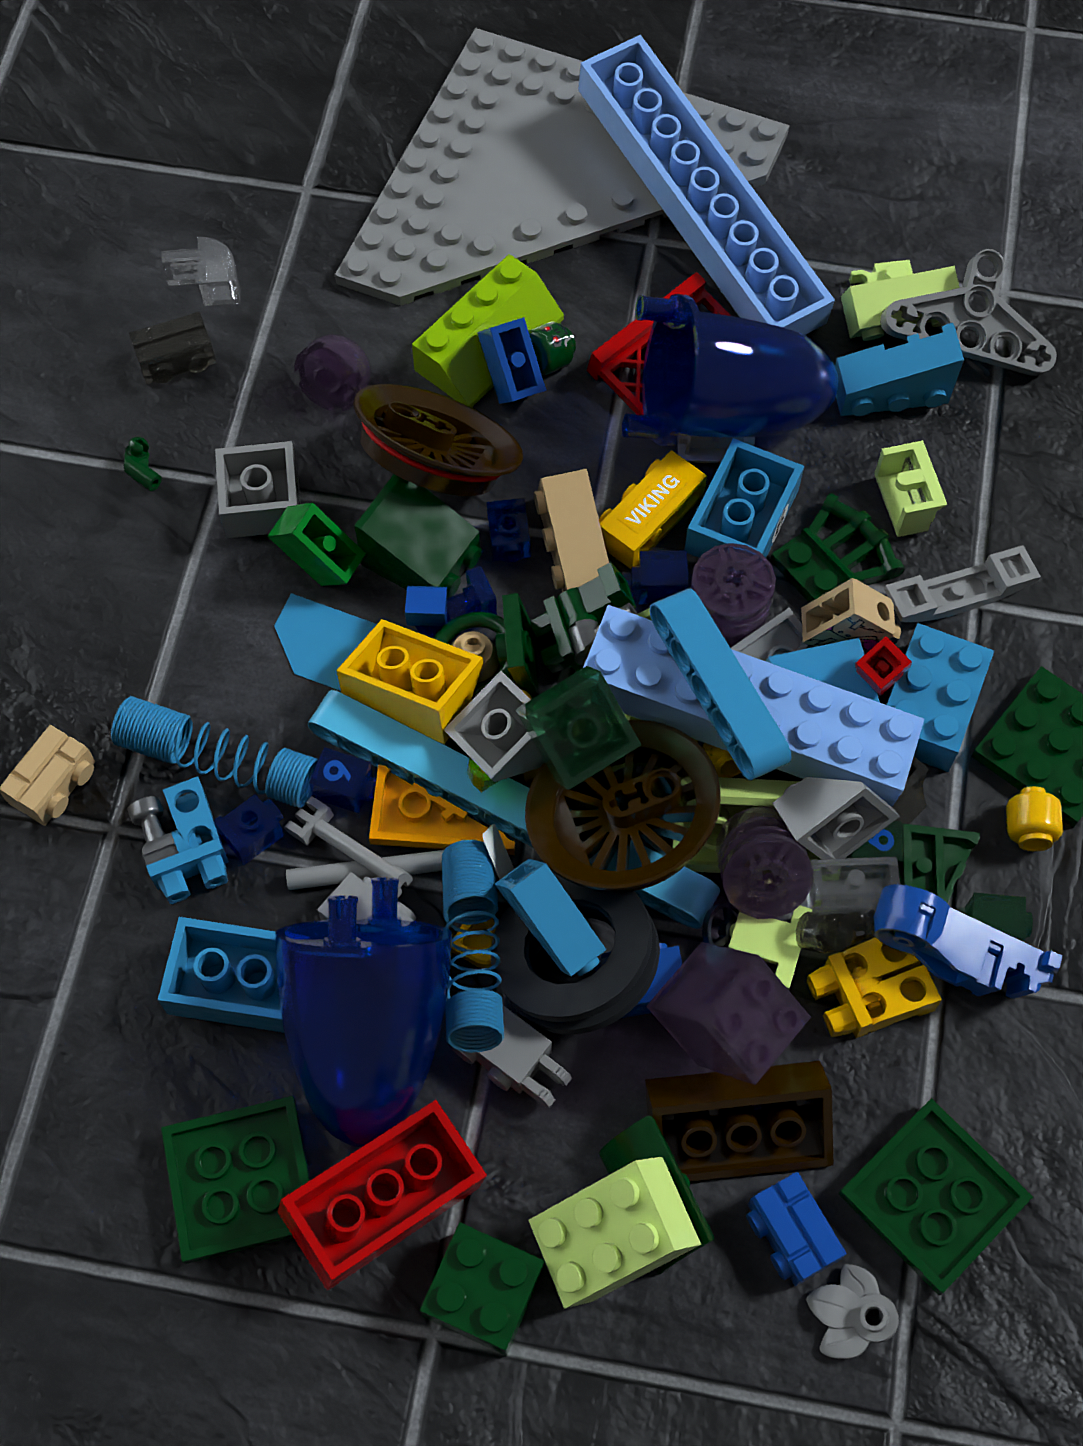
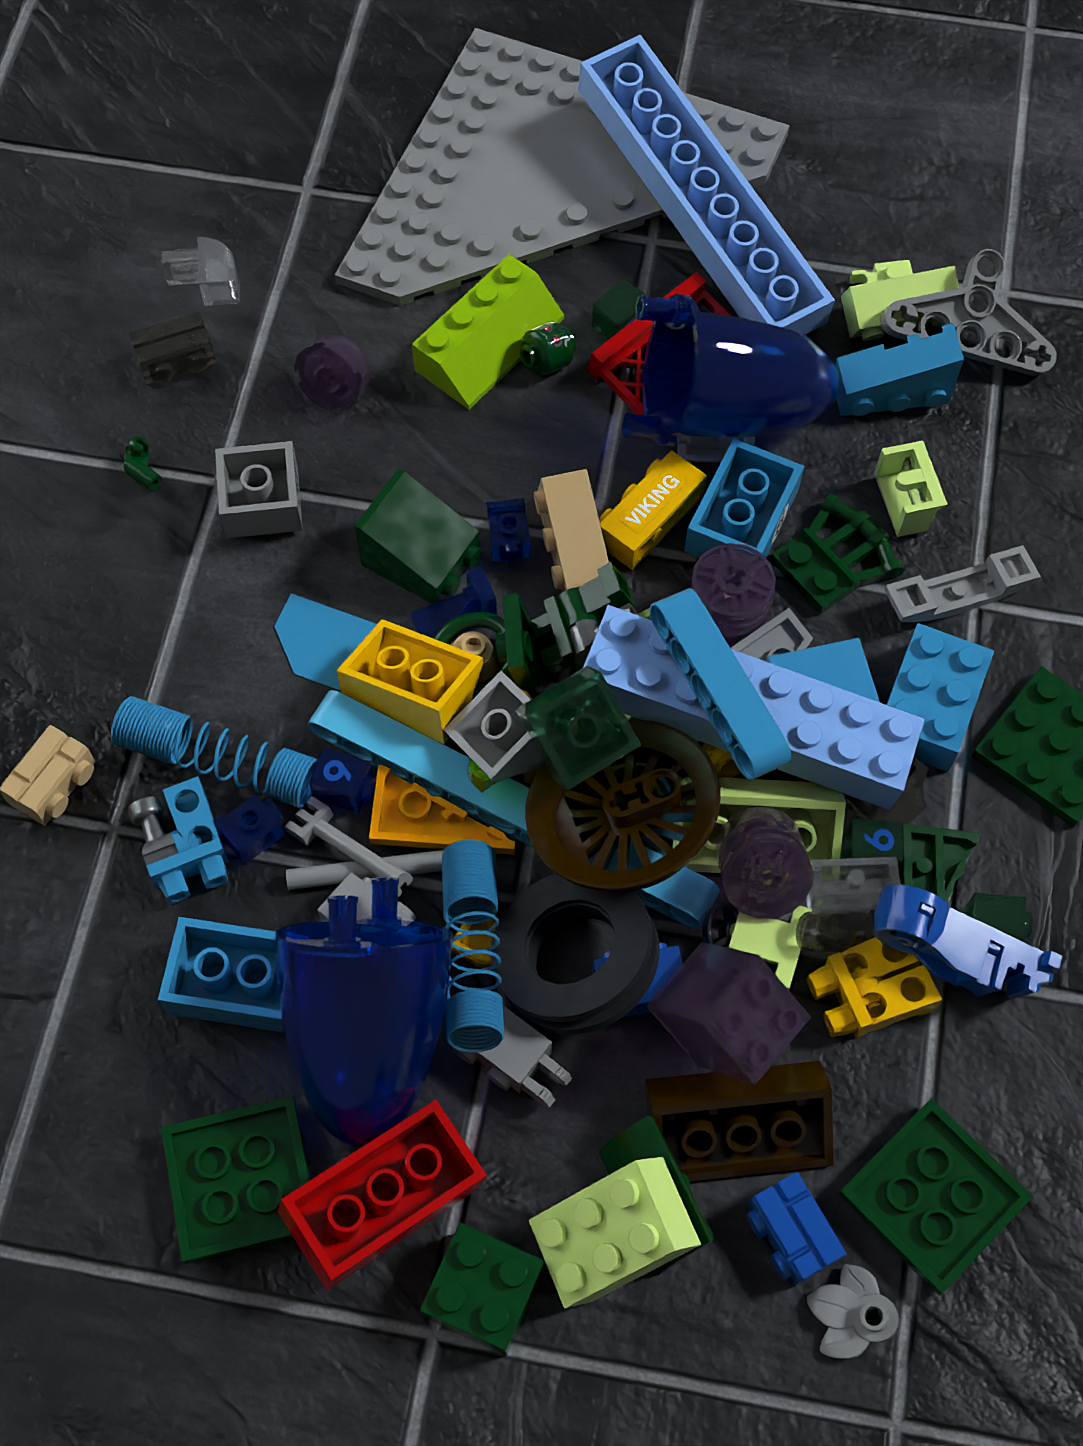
green brick [267,503,366,586] -> none
dark brown piece [353,384,523,496] -> none
blue slope [405,586,447,627] -> none
blue brick [477,317,546,404] -> none
white sticker [482,824,514,879] -> none
dark azure slope [495,859,606,976] -> none
clear blue brick [631,550,689,604] -> none
light grey slope [772,777,900,867] -> none
tan torso [801,578,901,652] -> none
red piece [855,636,912,696] -> none
yellow head [1006,786,1063,851] -> none
none -> clear green brick [592,279,649,340]

